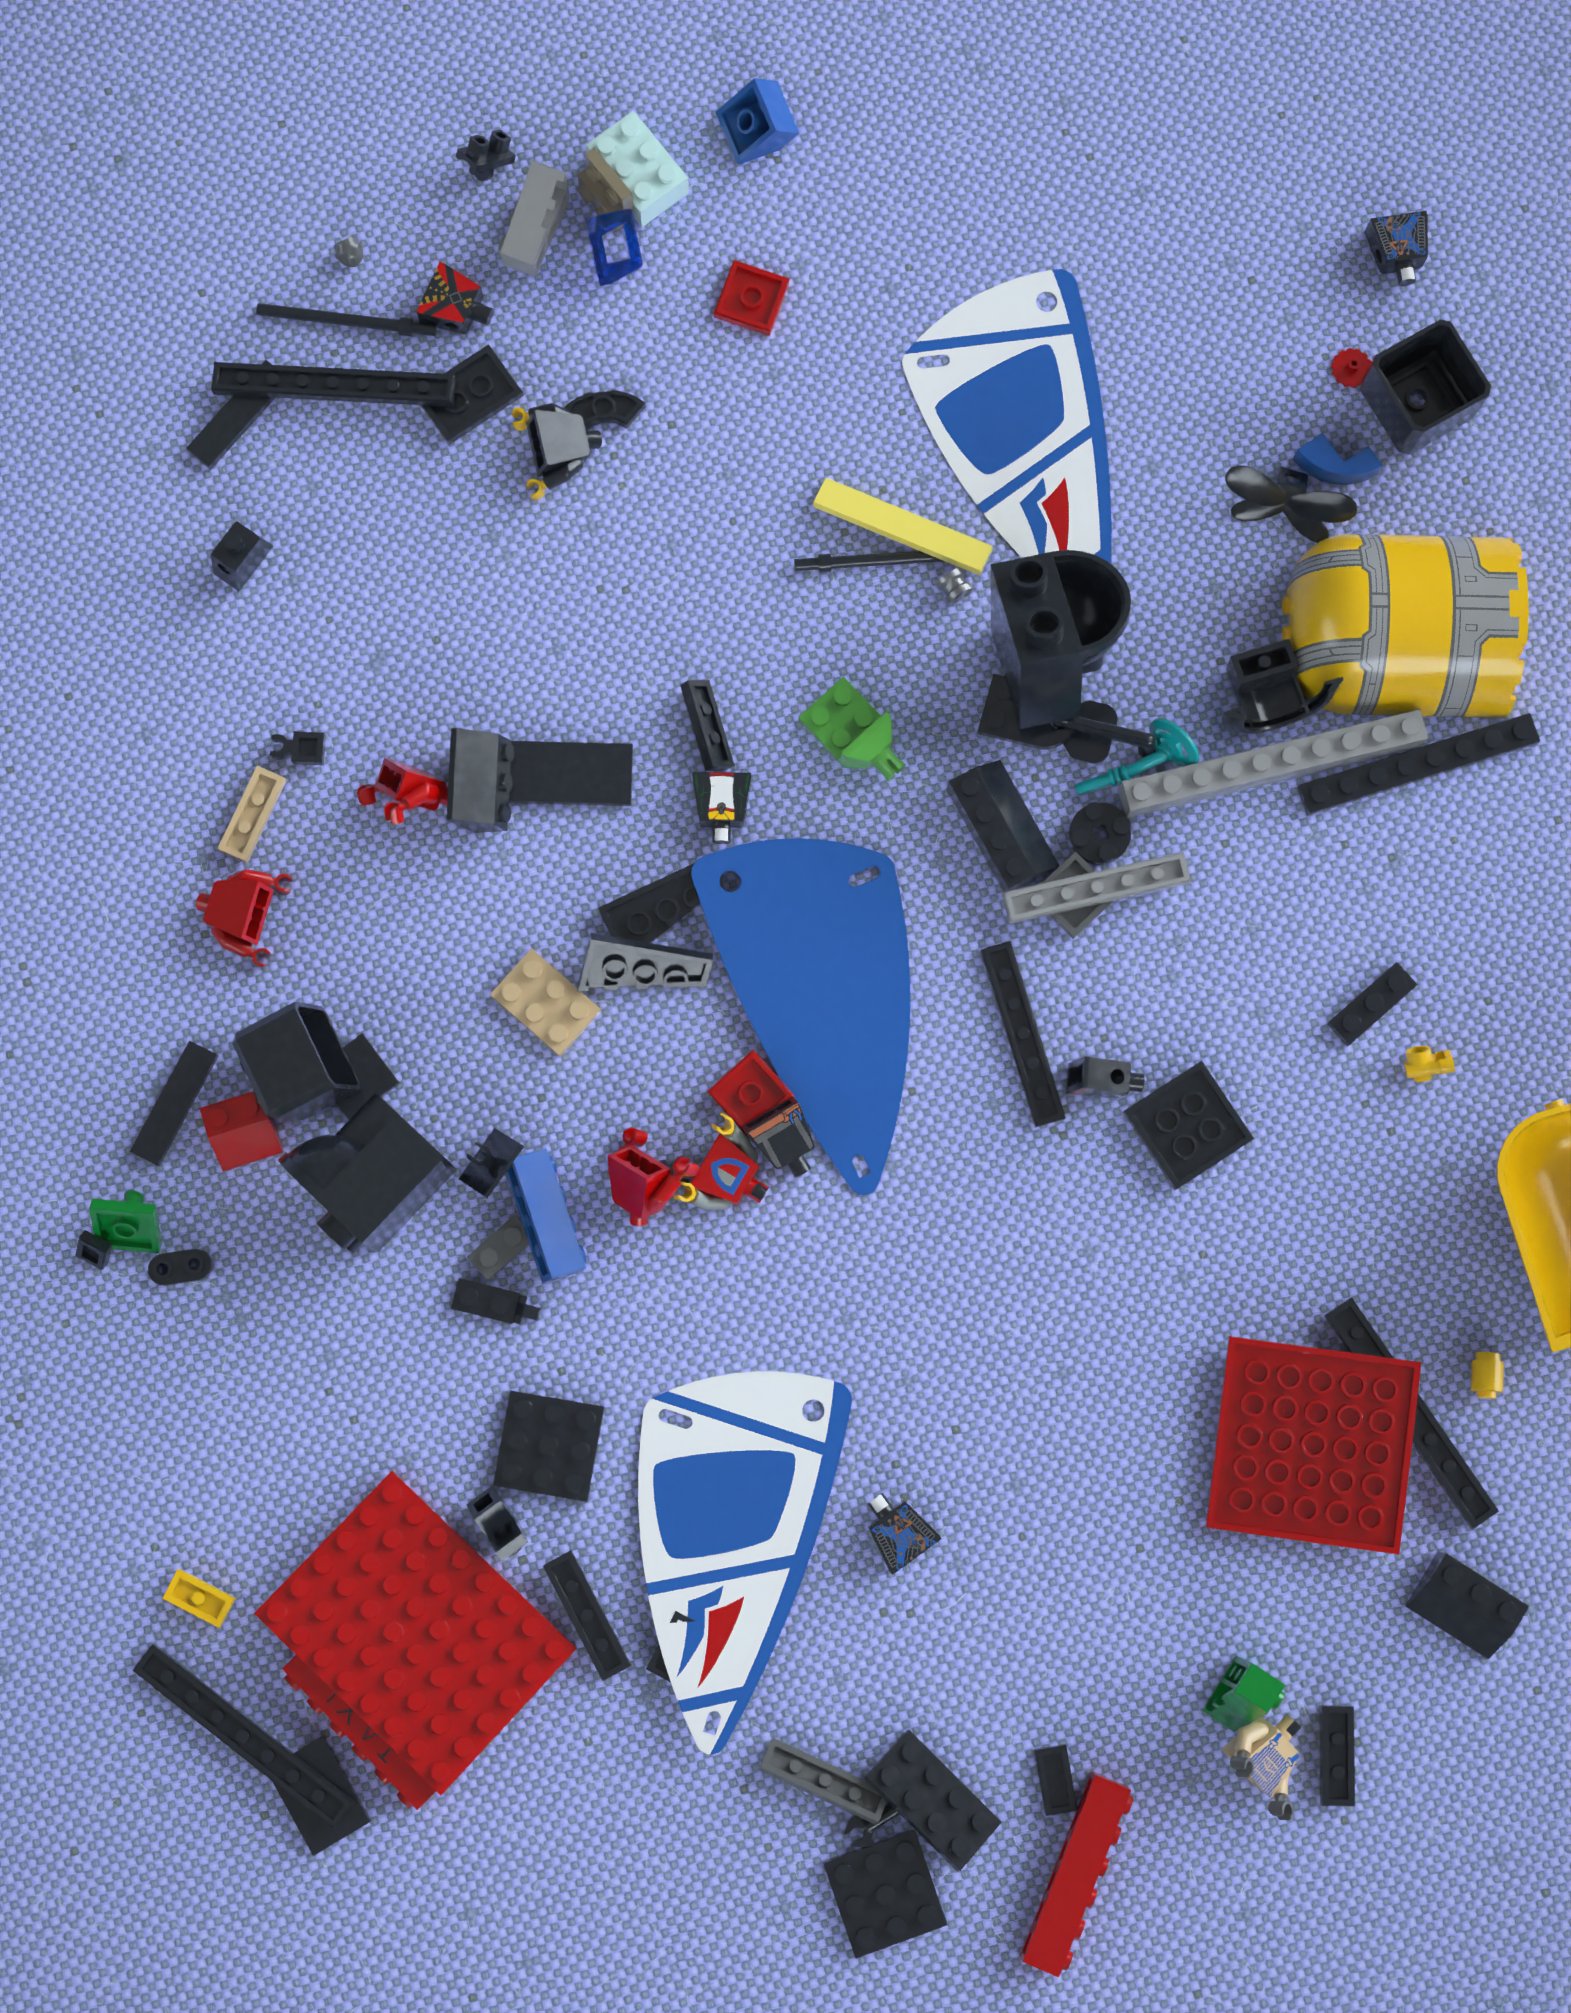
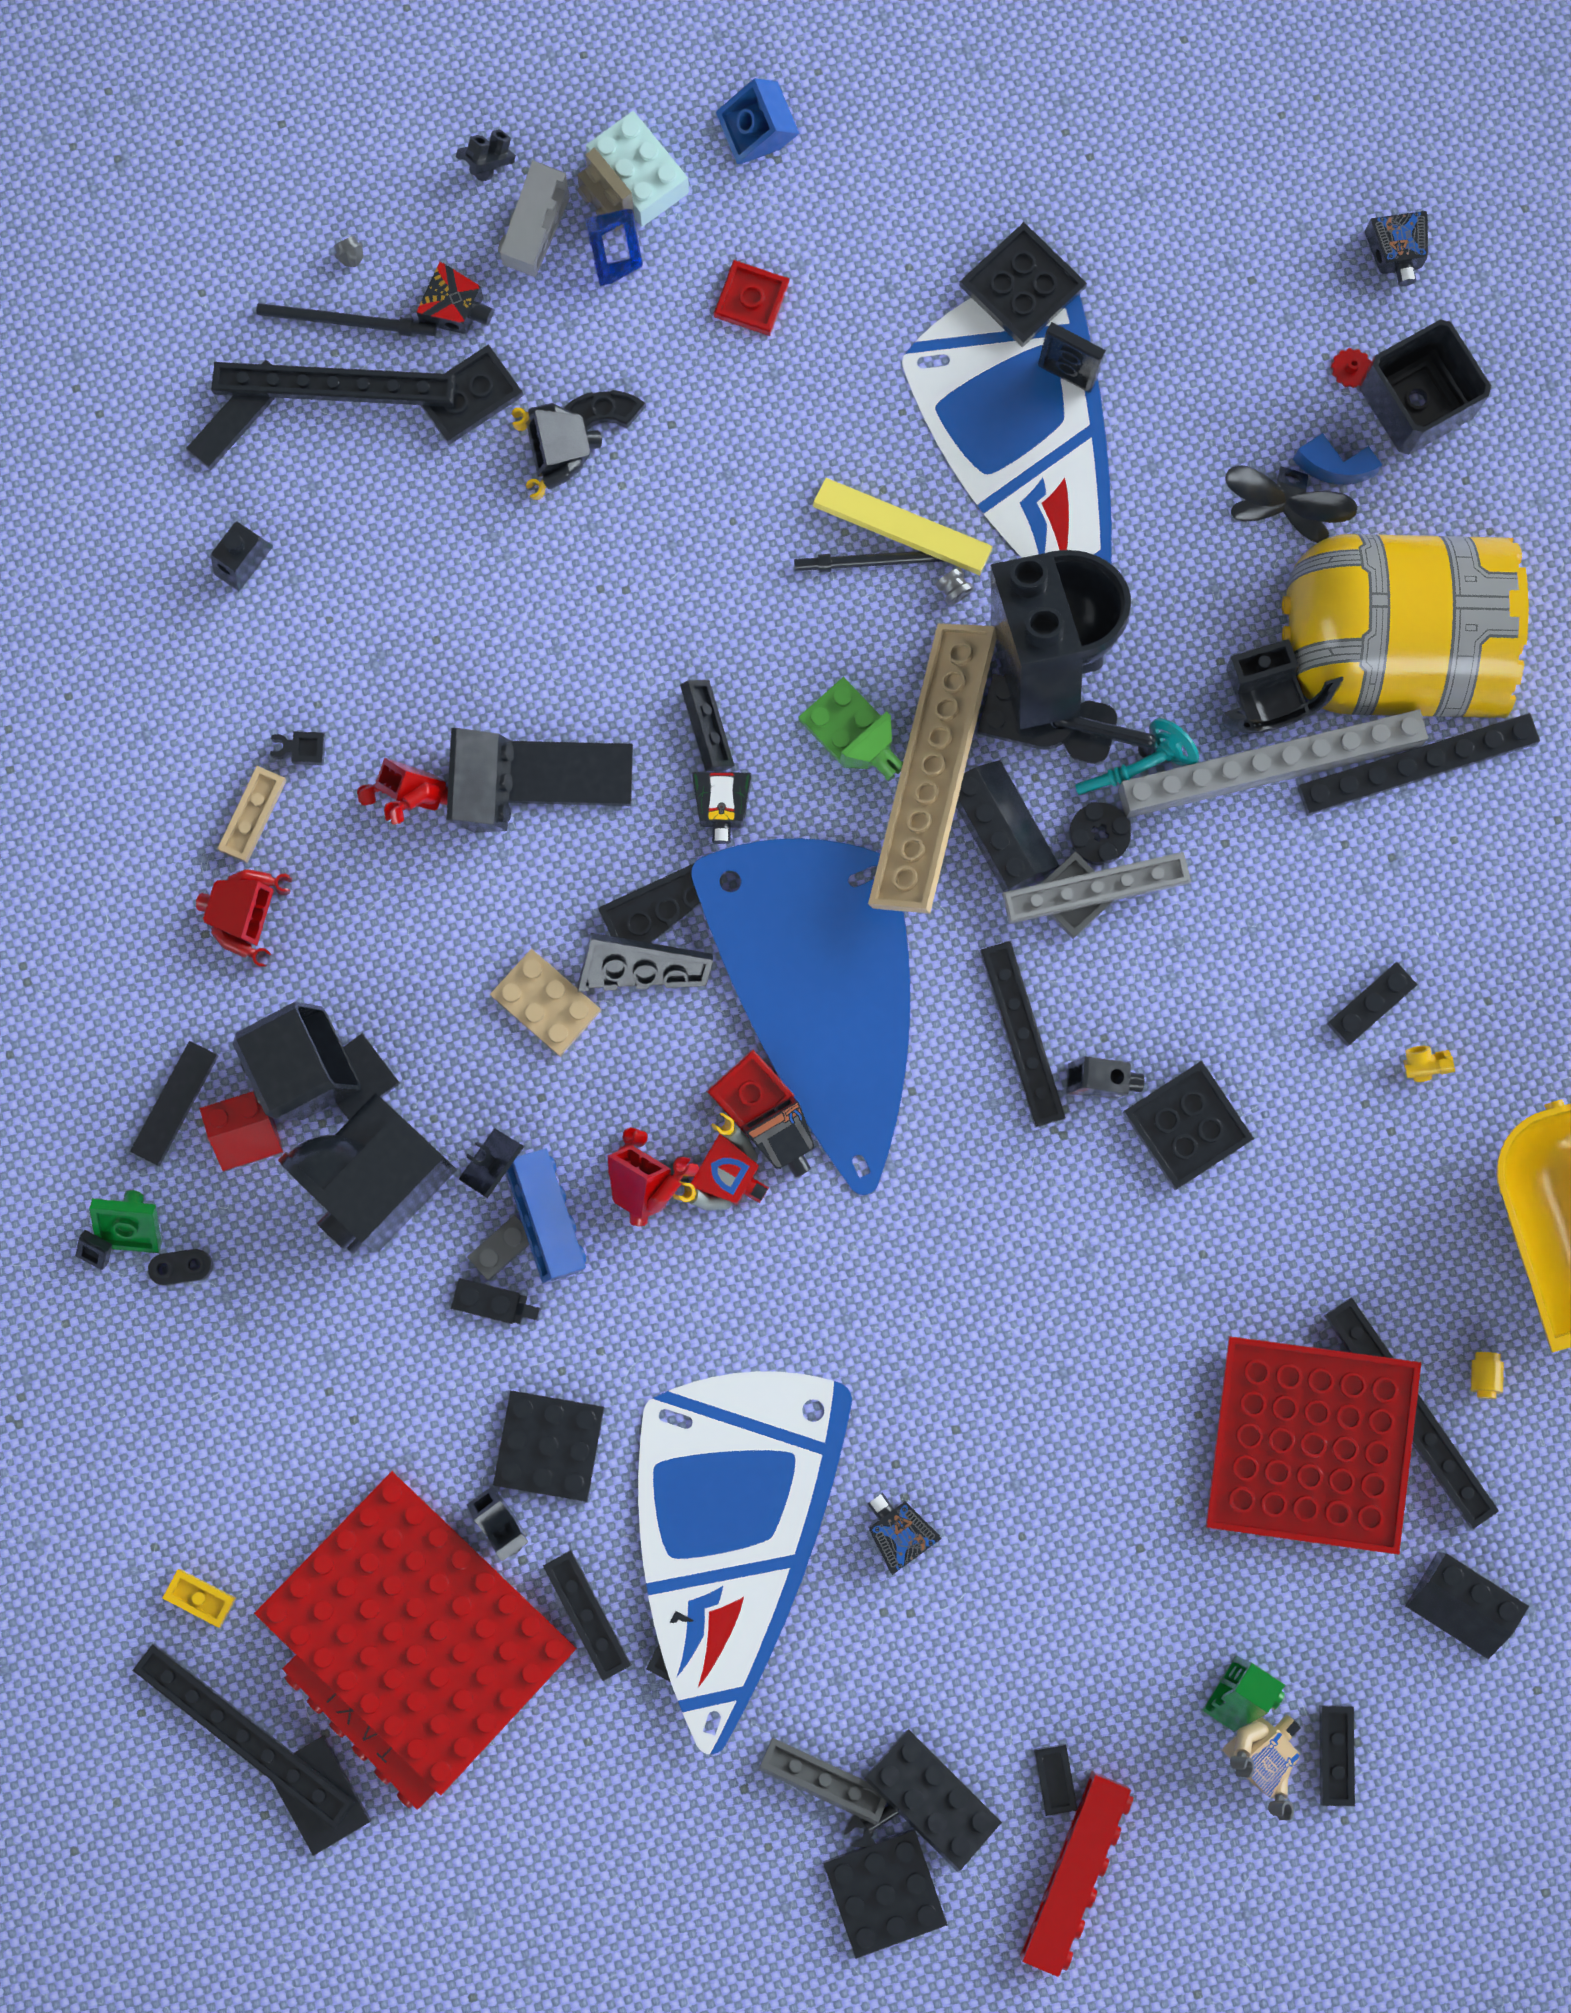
none -> tan plate [868,623,997,914]
none -> black plate [959,222,1087,347]
none -> black tile [1038,322,1106,393]

